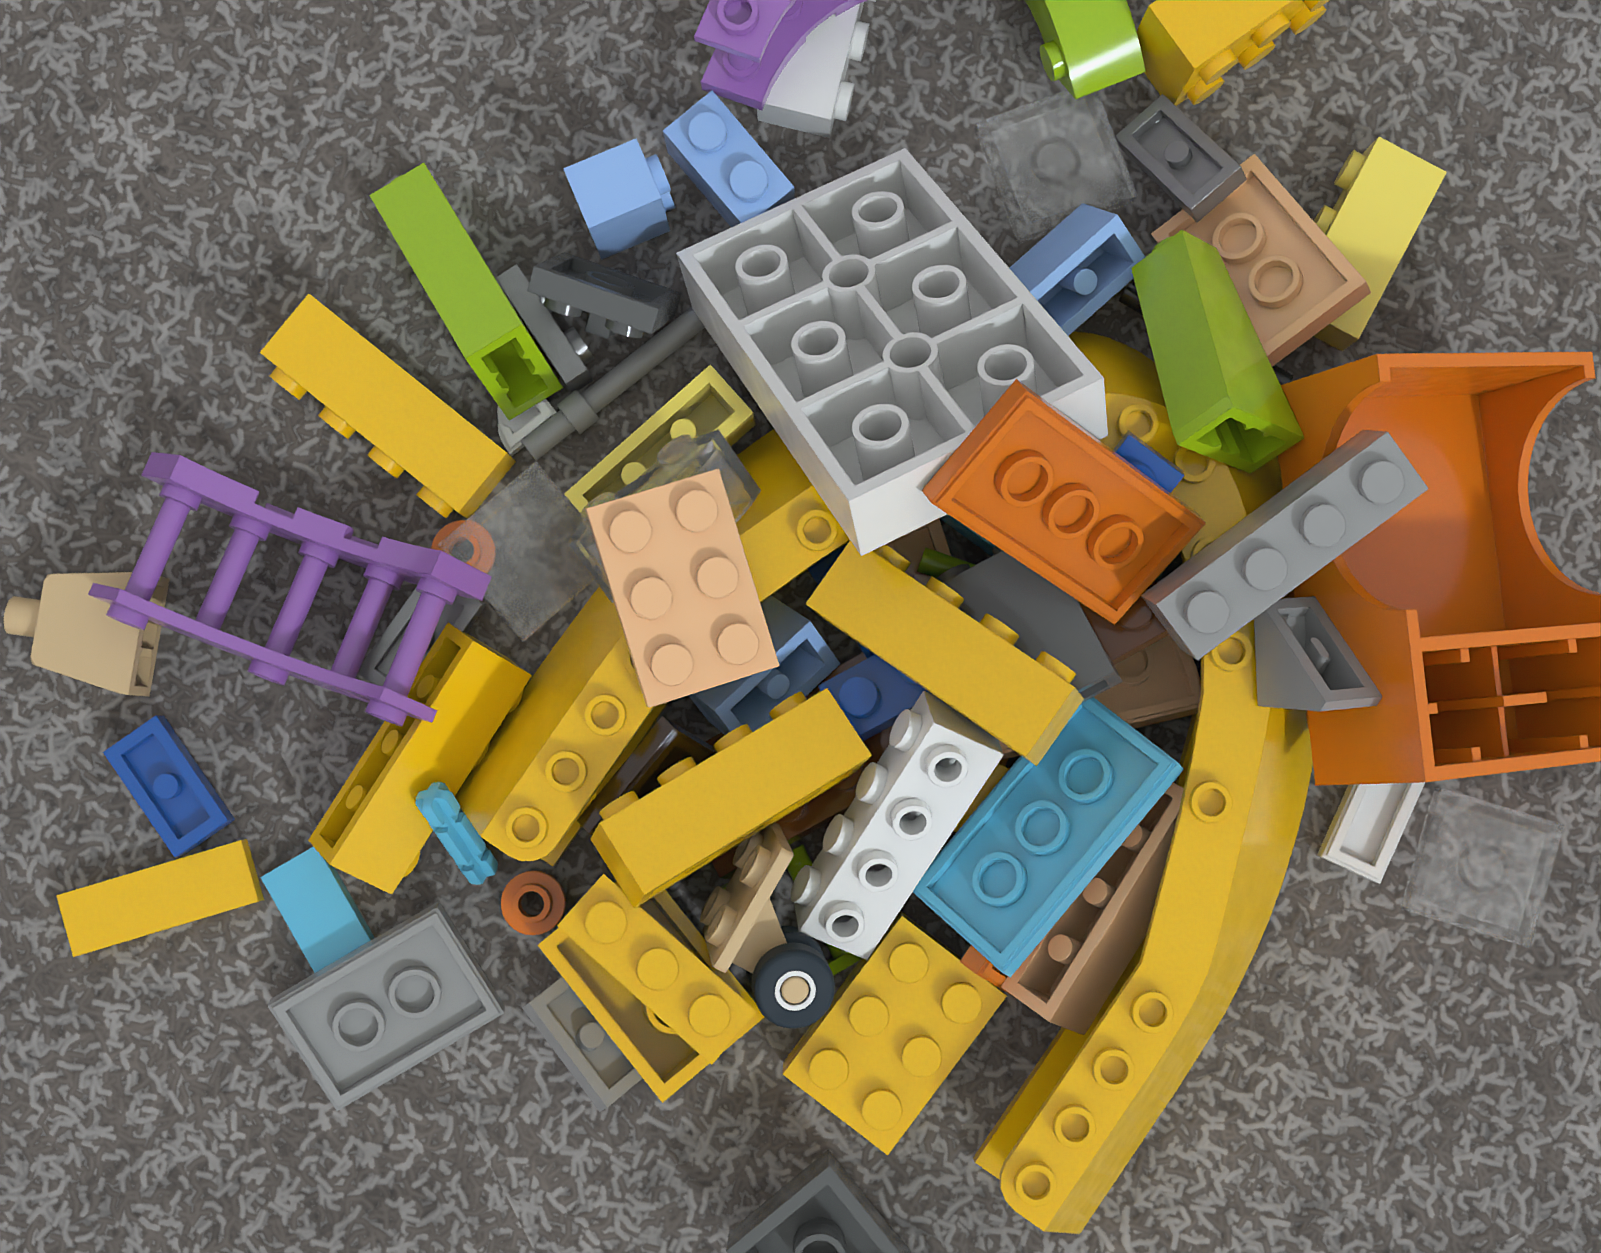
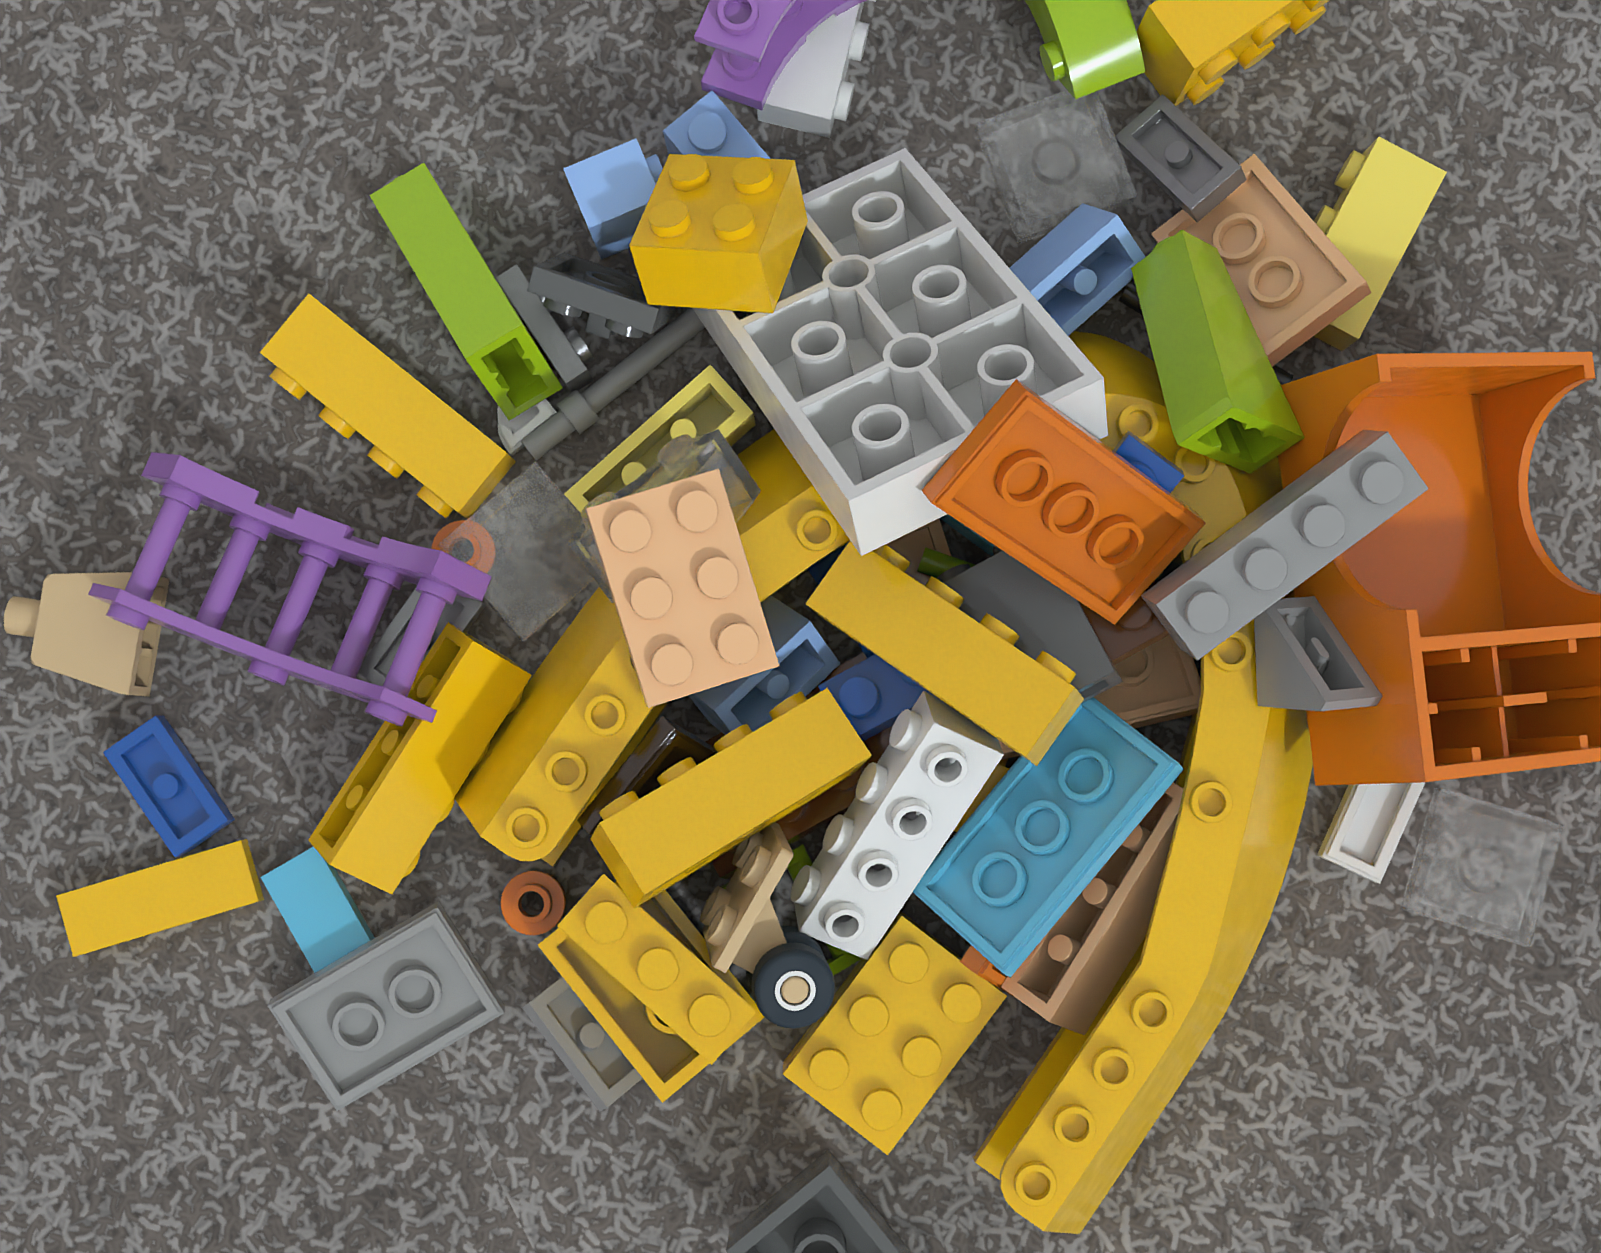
medium azure axle [415,782,498,885] -> none
none -> yellow brick [629,154,808,313]

